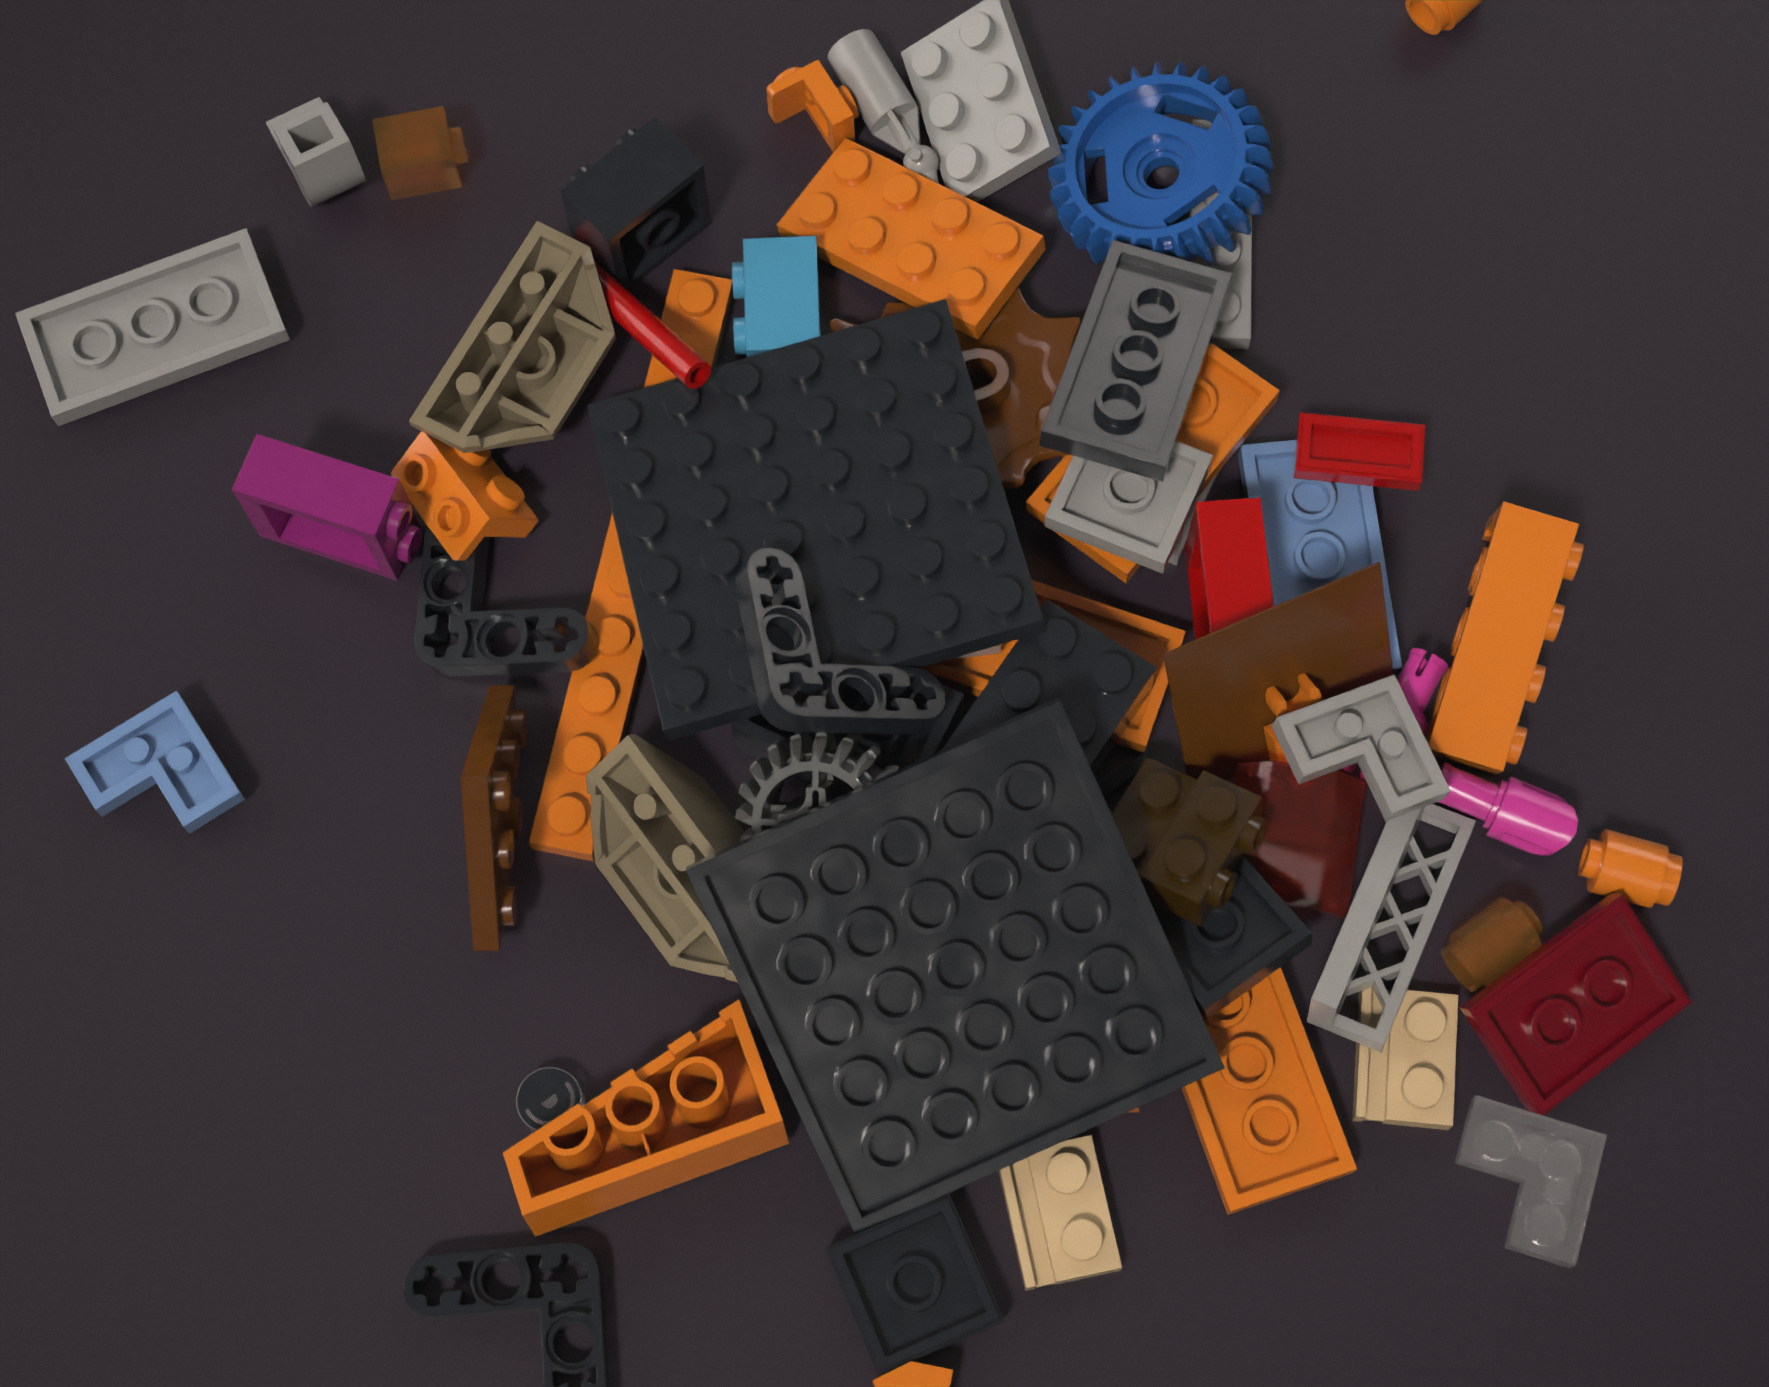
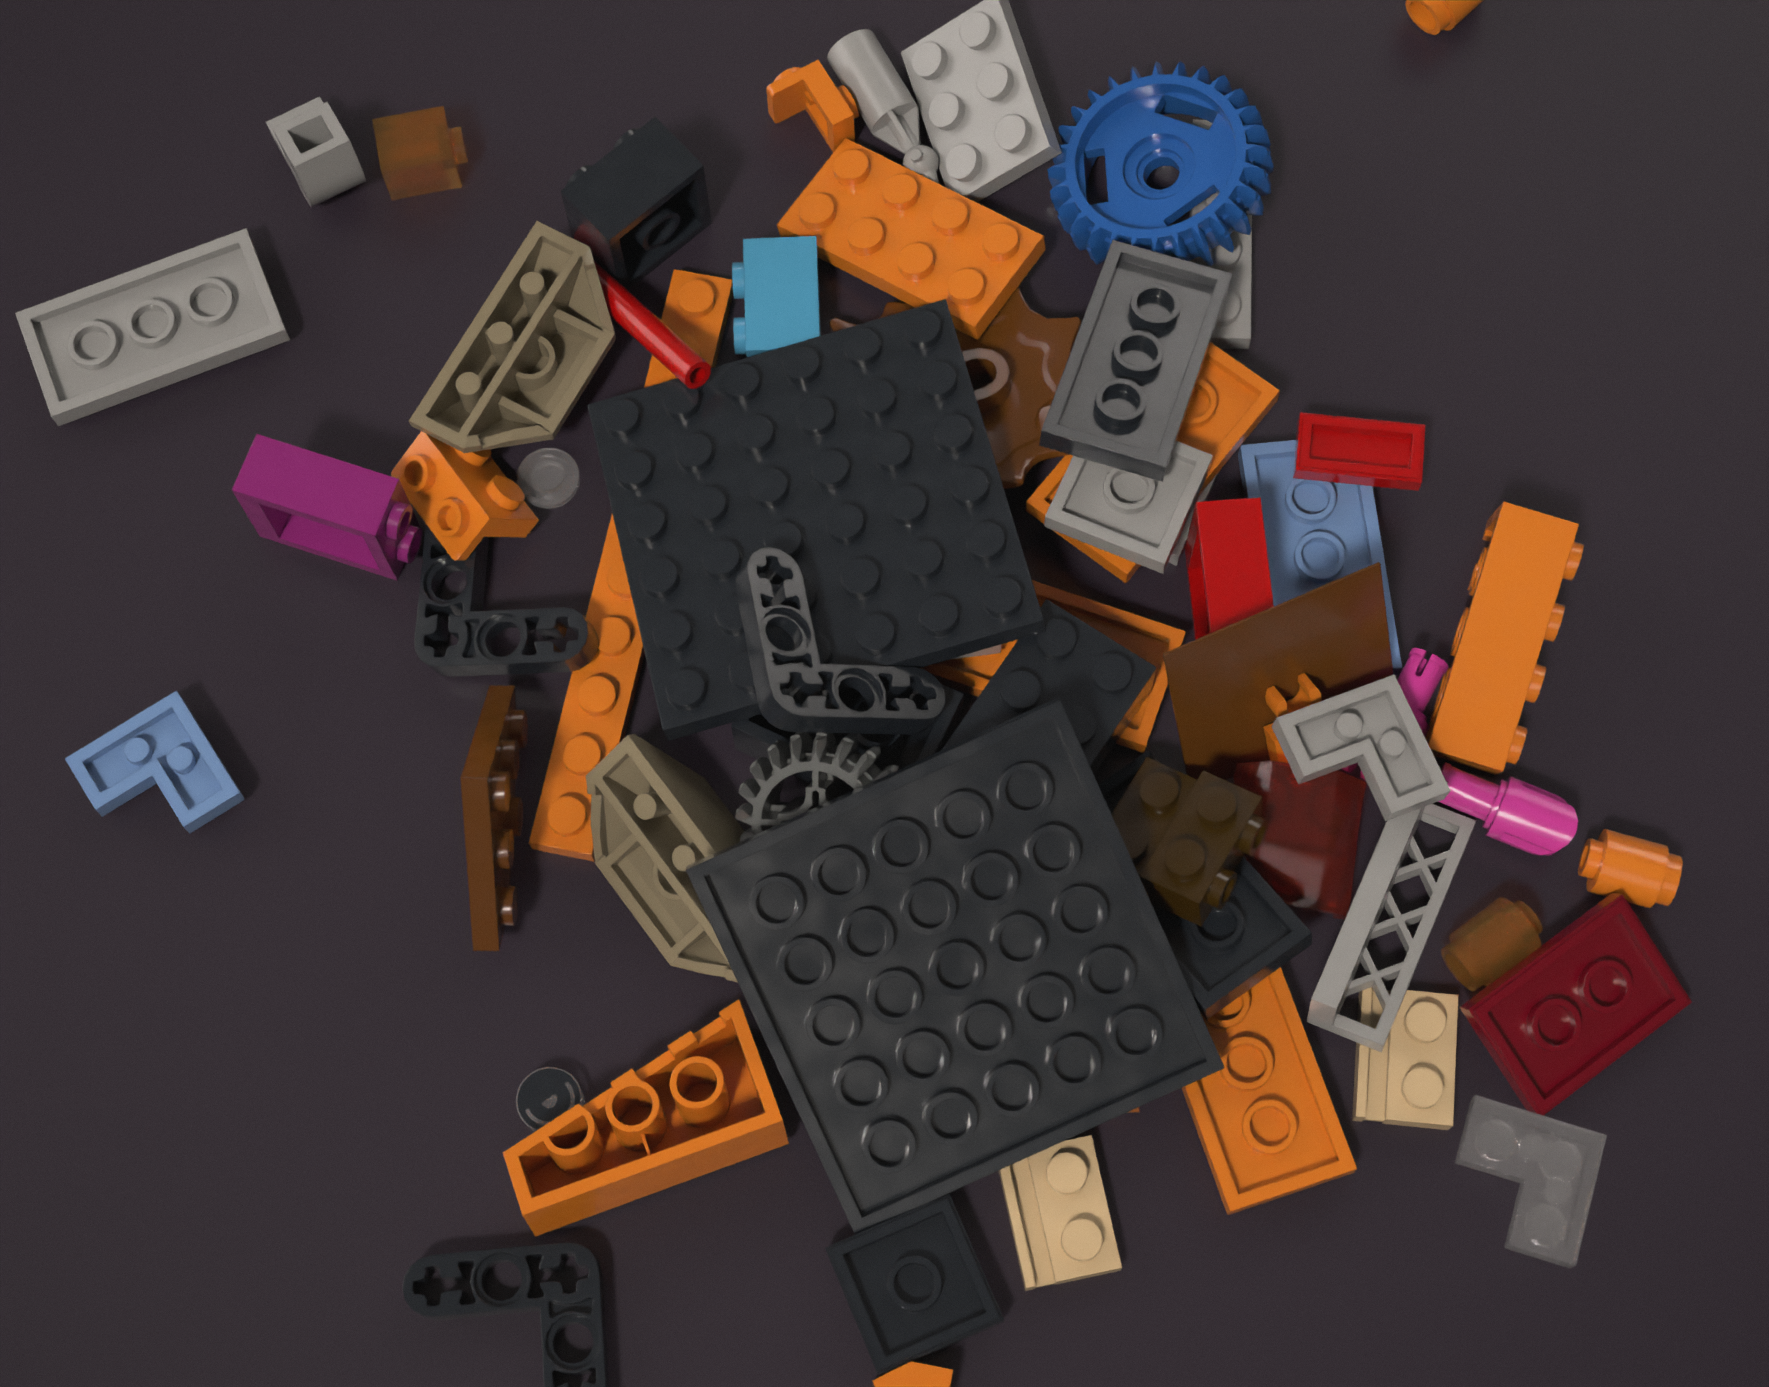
none -> clear plate [517,448,580,509]

